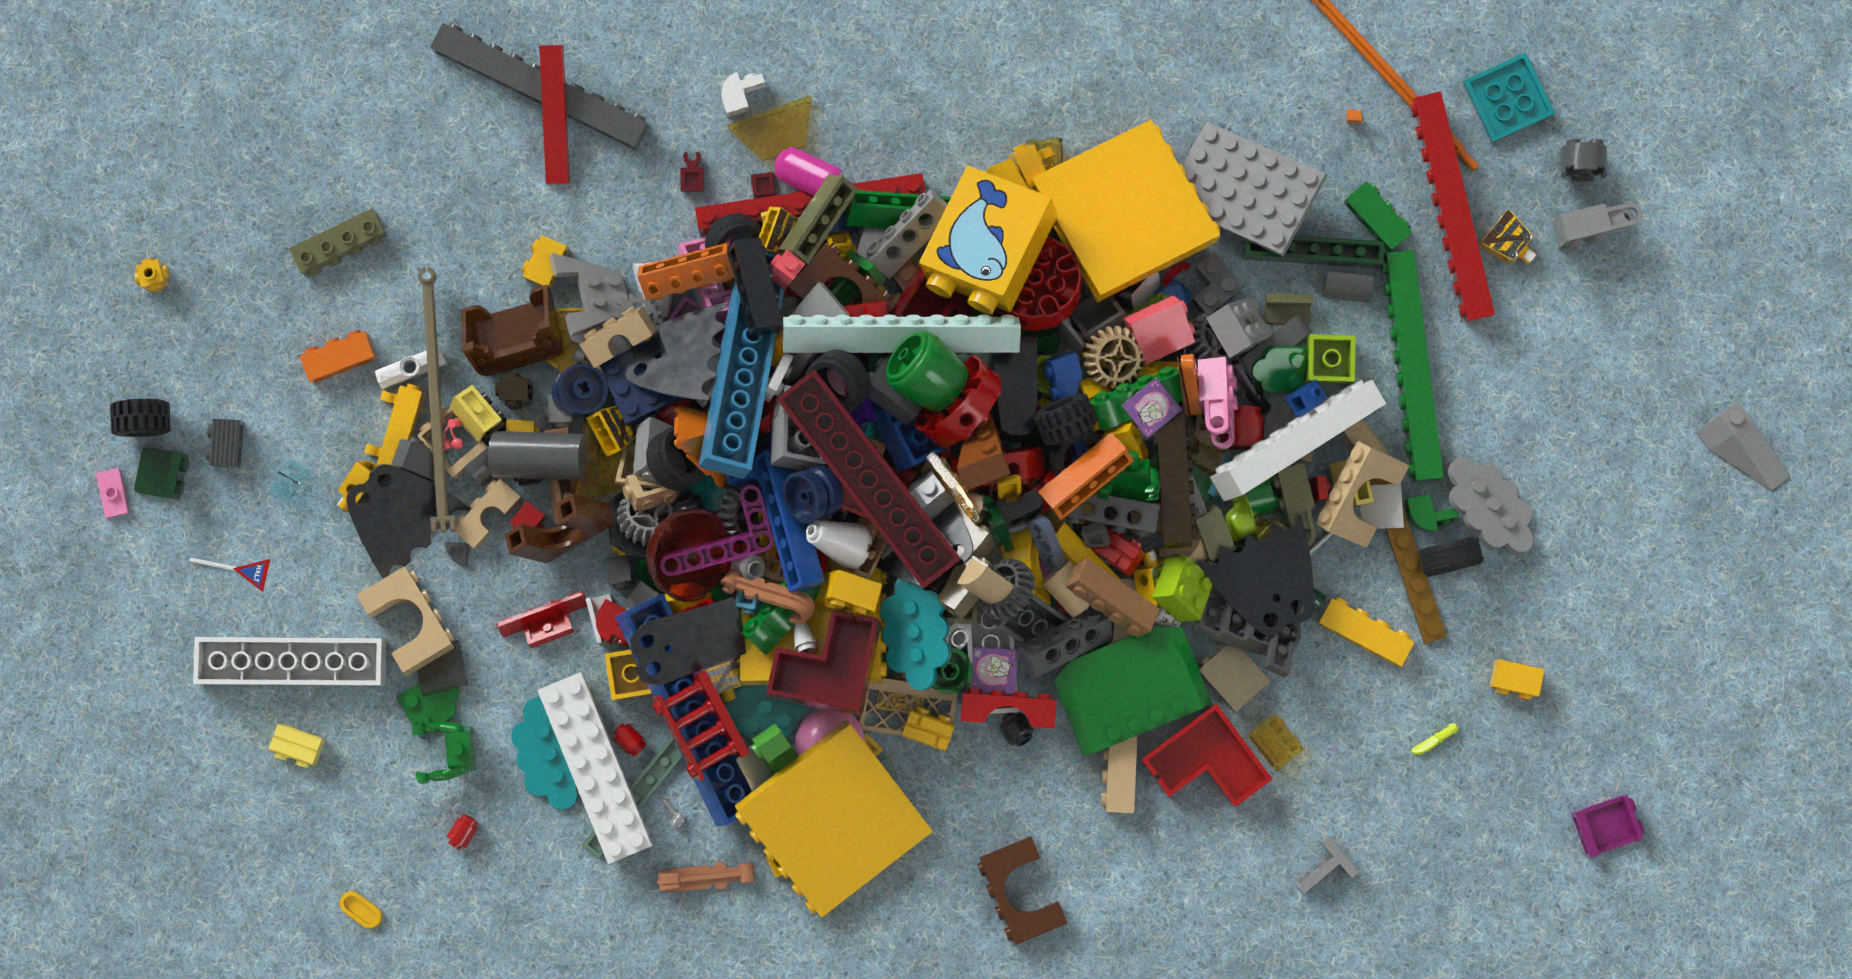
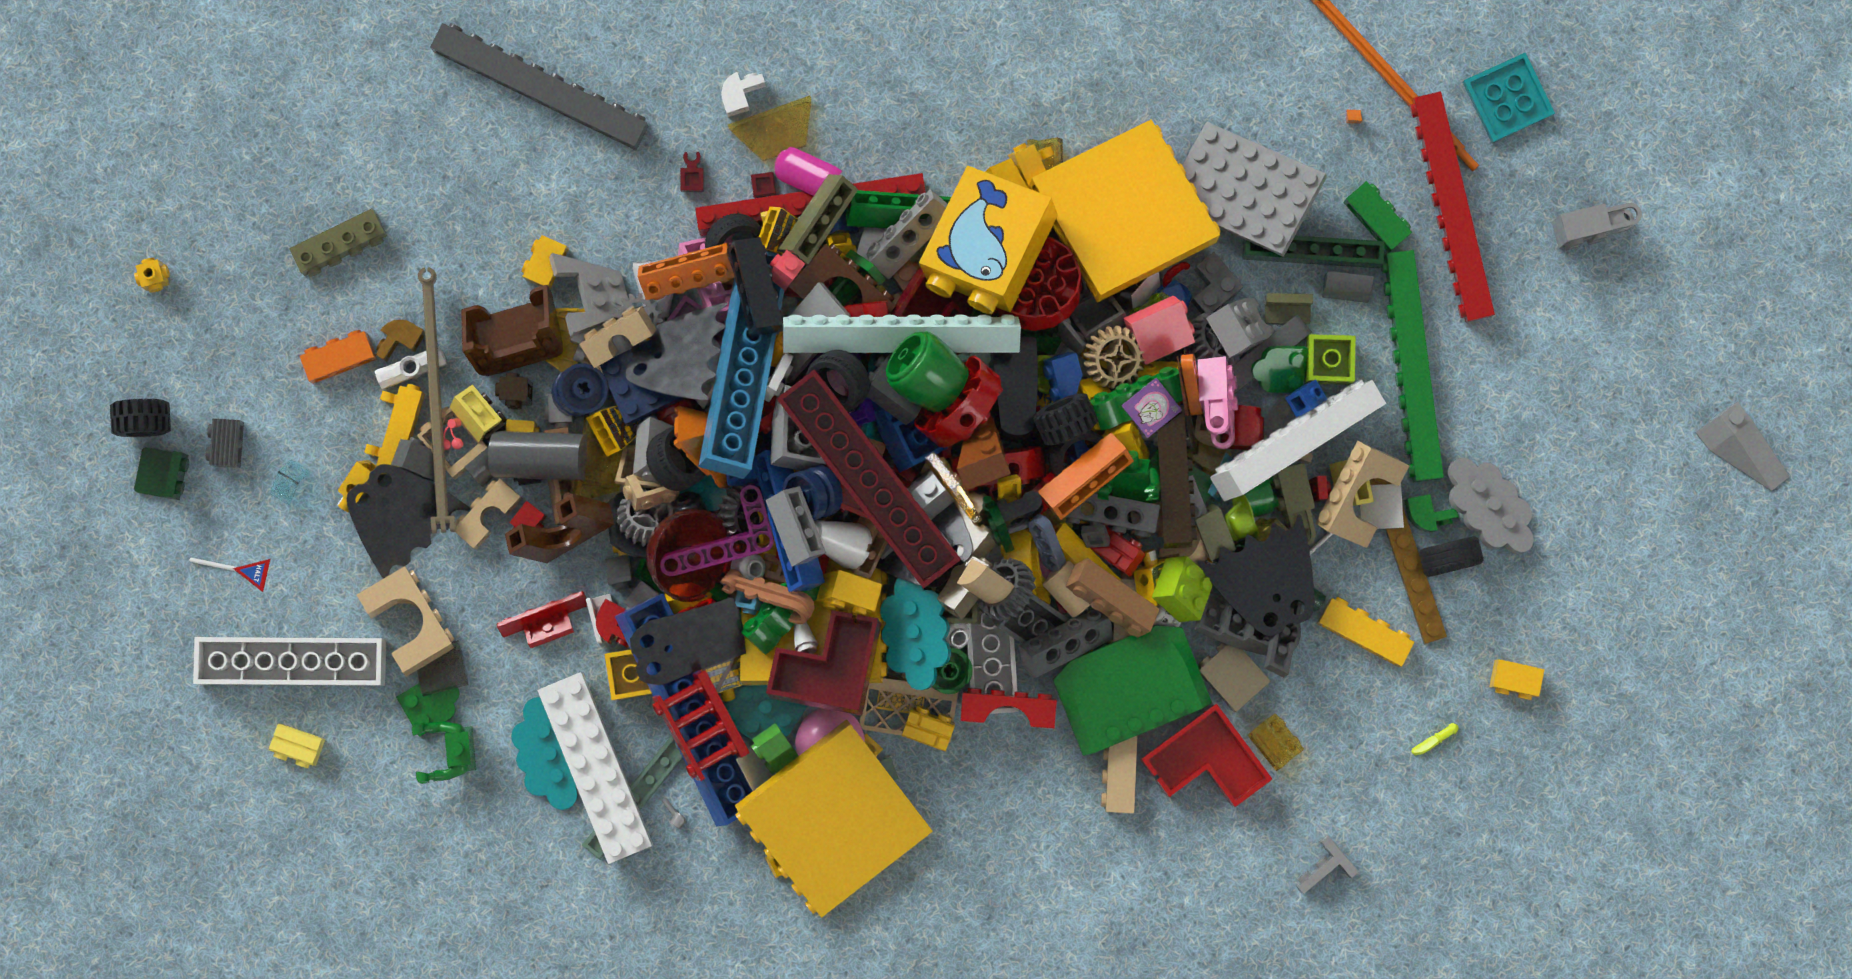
bright pink plate [96,468,130,519] -> none
yellow tile [339,891,383,929] -> none
dark grey tile [446,542,469,567] -> none
red brick [446,813,479,850] -> none
red tile [539,45,570,184] -> none
red brick [613,723,647,757] -> none
nougat piece [657,861,755,893] -> none
sticker [971,647,1018,694] -> none
reddish brown arch [977,836,1067,945] -> none
black head [999,712,1034,747] -> none
black pin [1228,356,1271,415] -> none
tan brick [1340,419,1389,454] -> none
torso [1478,209,1537,264] -> none
dark grey brick [1561,139,1607,182] -> none
magenta panel [1571,795,1645,858] -> none
none -> pearl gold brick [376,319,425,362]
none -> light grey brick [766,486,826,567]

